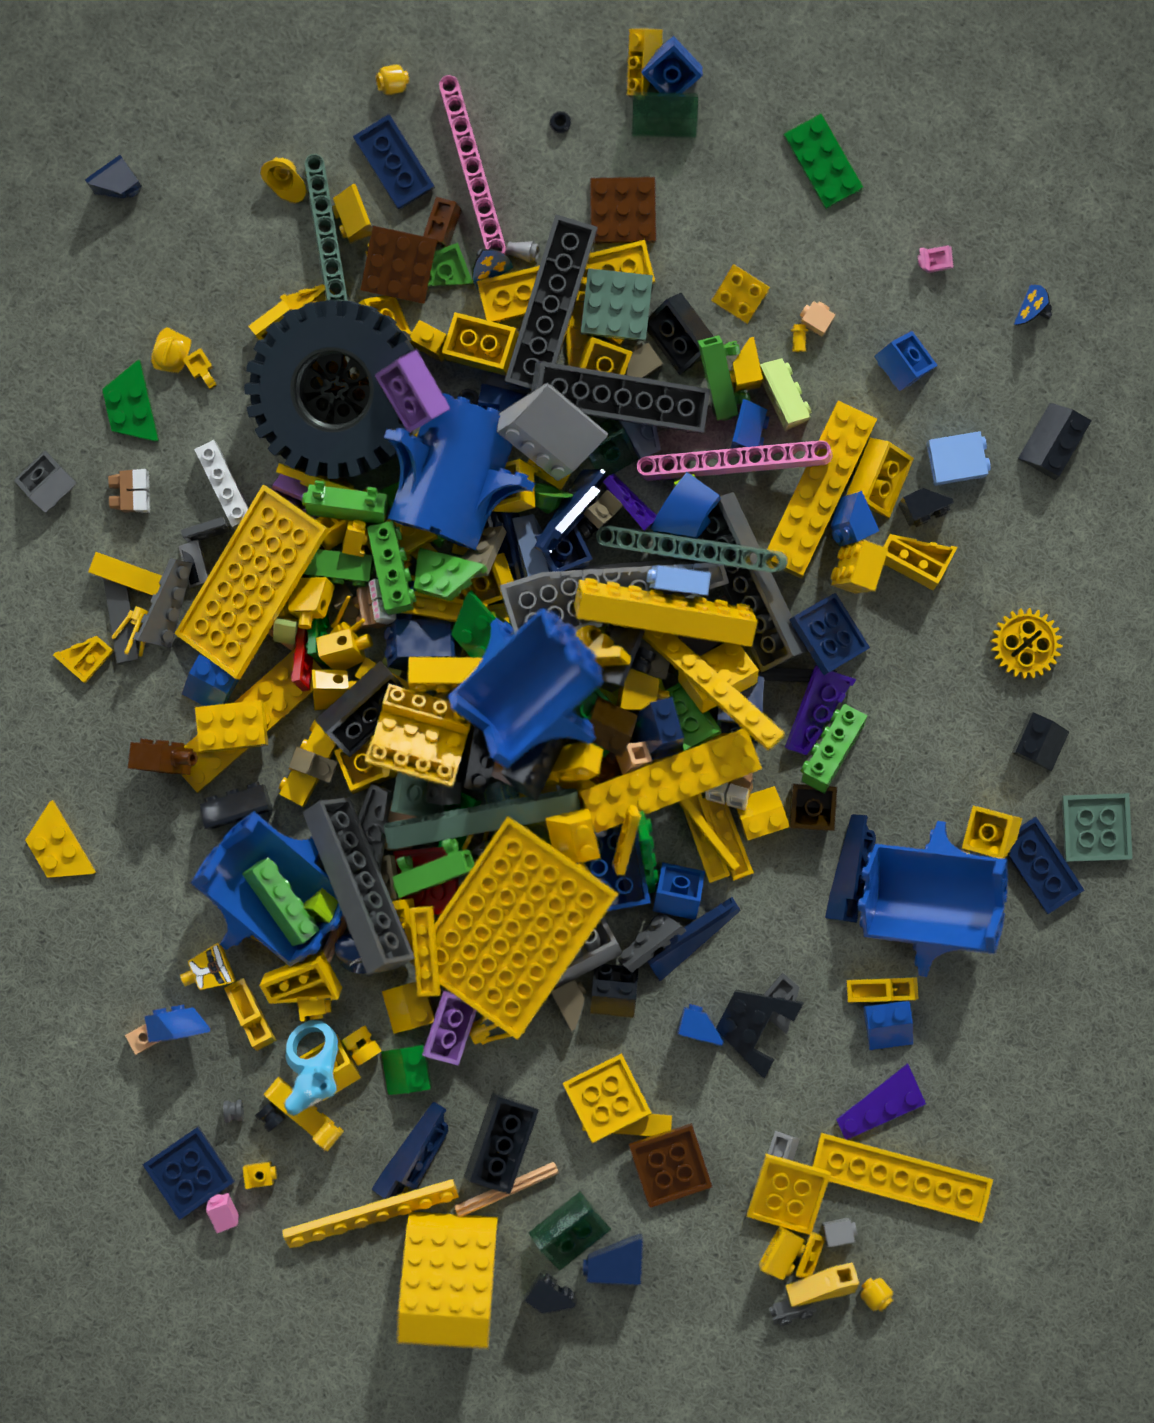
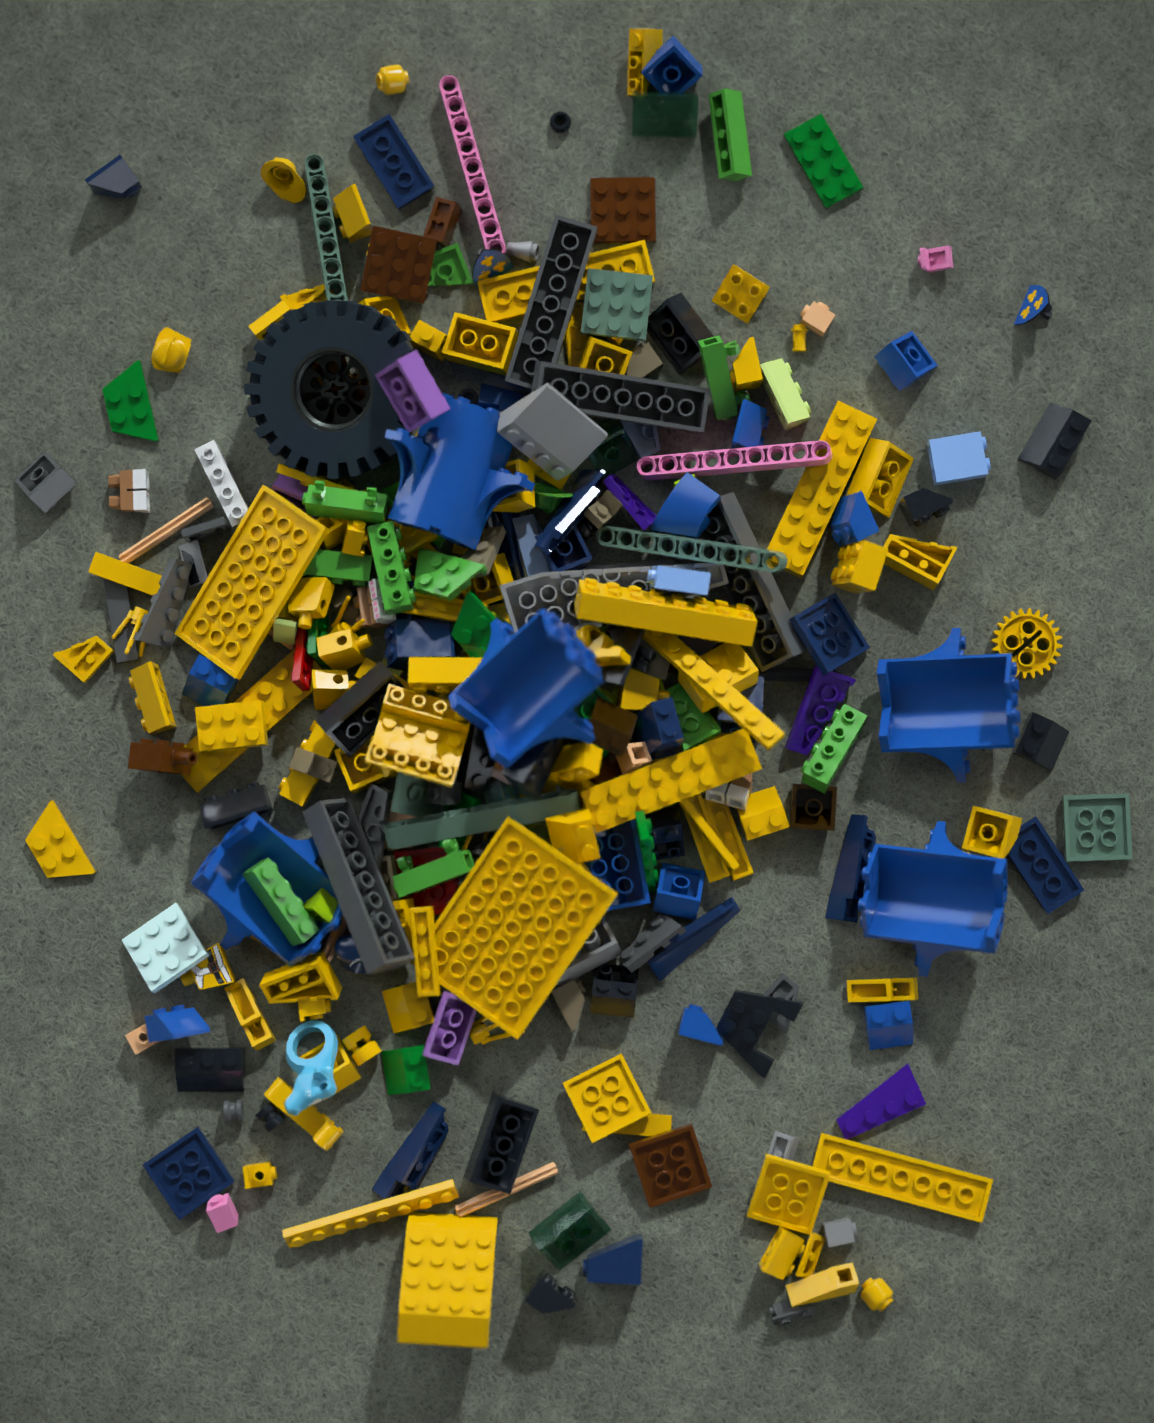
yellow plate [182,348,217,389] -> none
yellow tile [612,805,641,875] -> none
none -> light nougat axle [119,498,214,563]
none -> light aqua plate [122,903,209,994]
none -> yellow slope [128,661,177,735]
none -> black slope [175,1047,245,1092]
none -> black slope [635,807,685,860]
none -> bright green brick [708,88,752,181]
none -> blue cylinder [877,628,1020,783]

